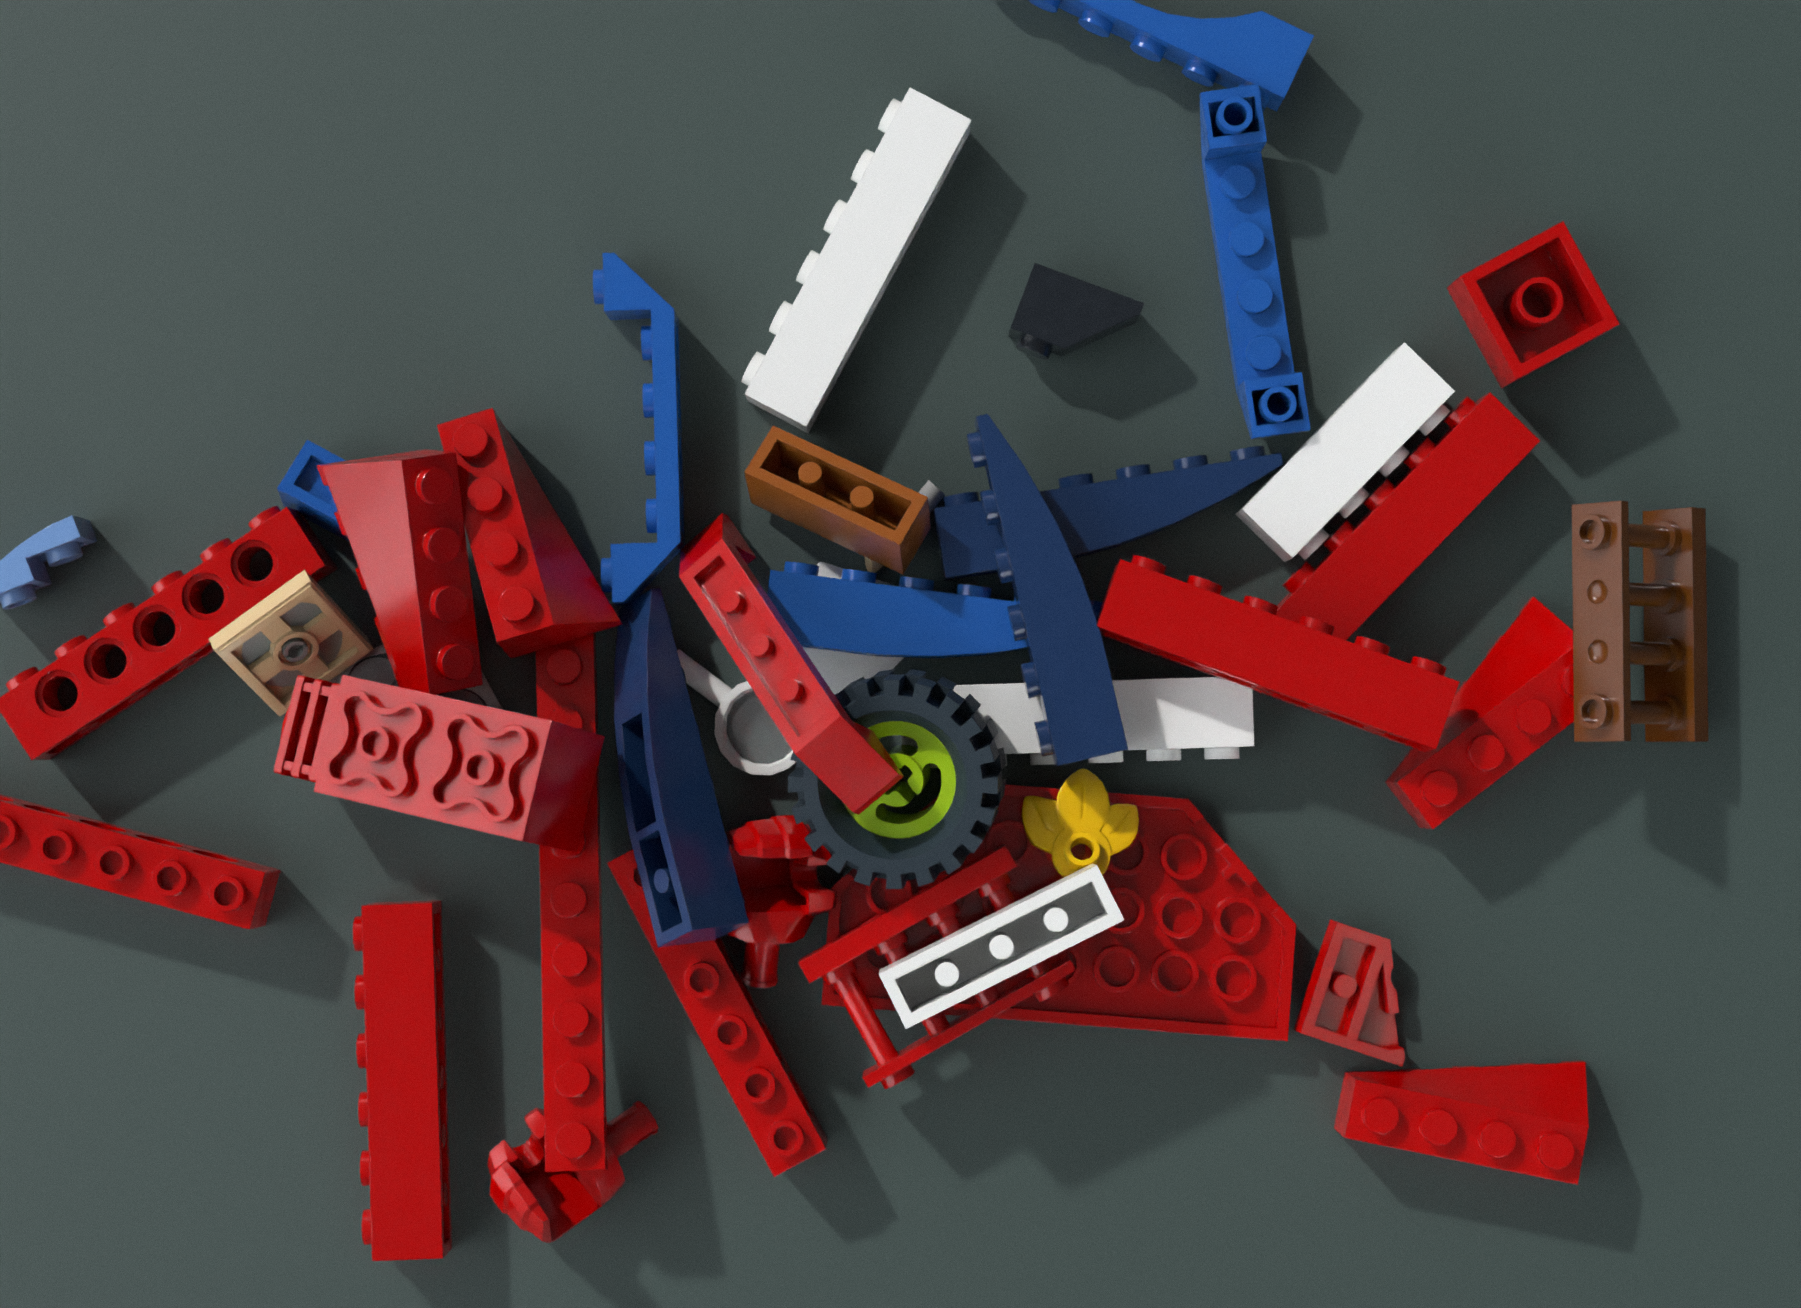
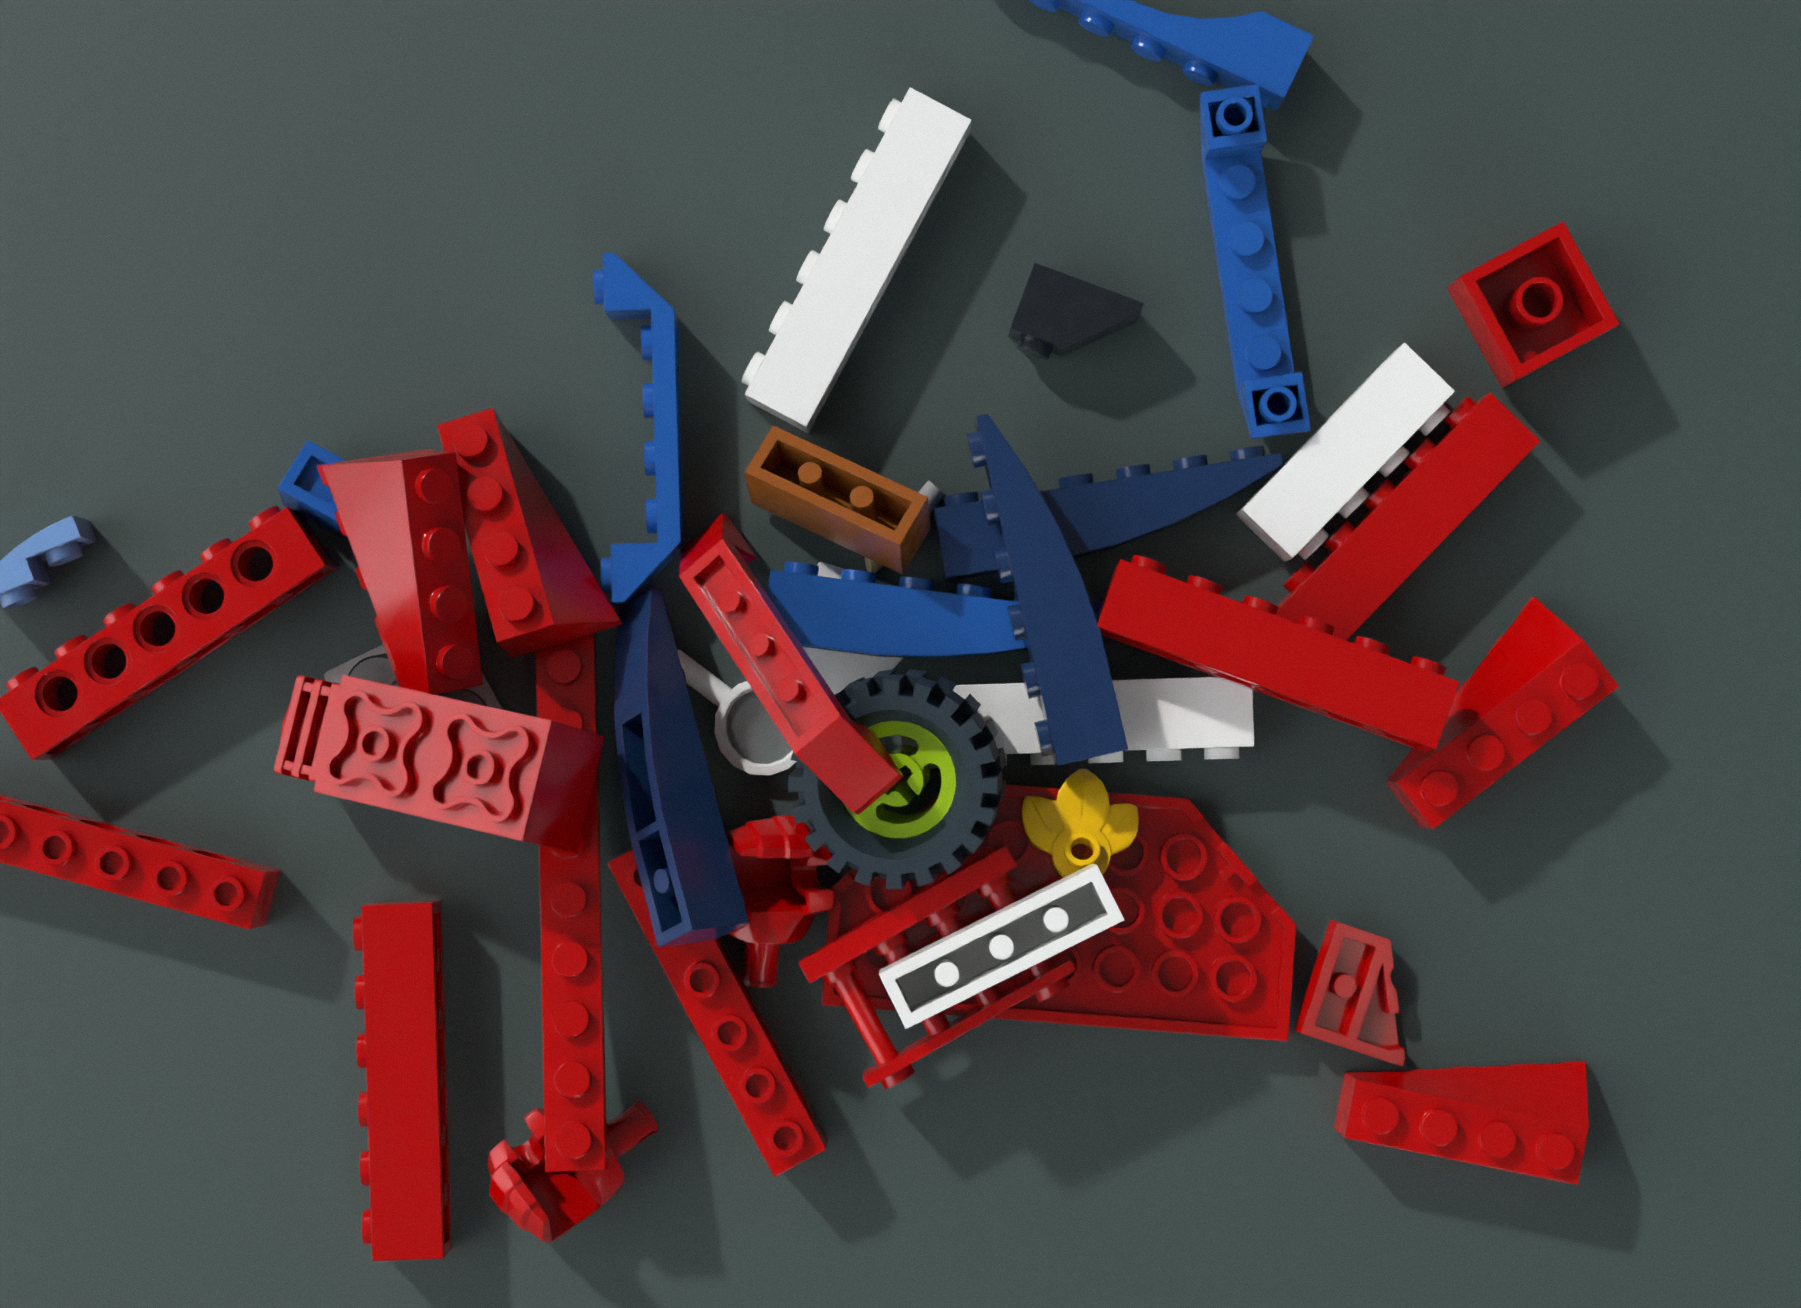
tan piece [209,570,374,717] -> none
reddish brown fence [1572,501,1709,742] -> none

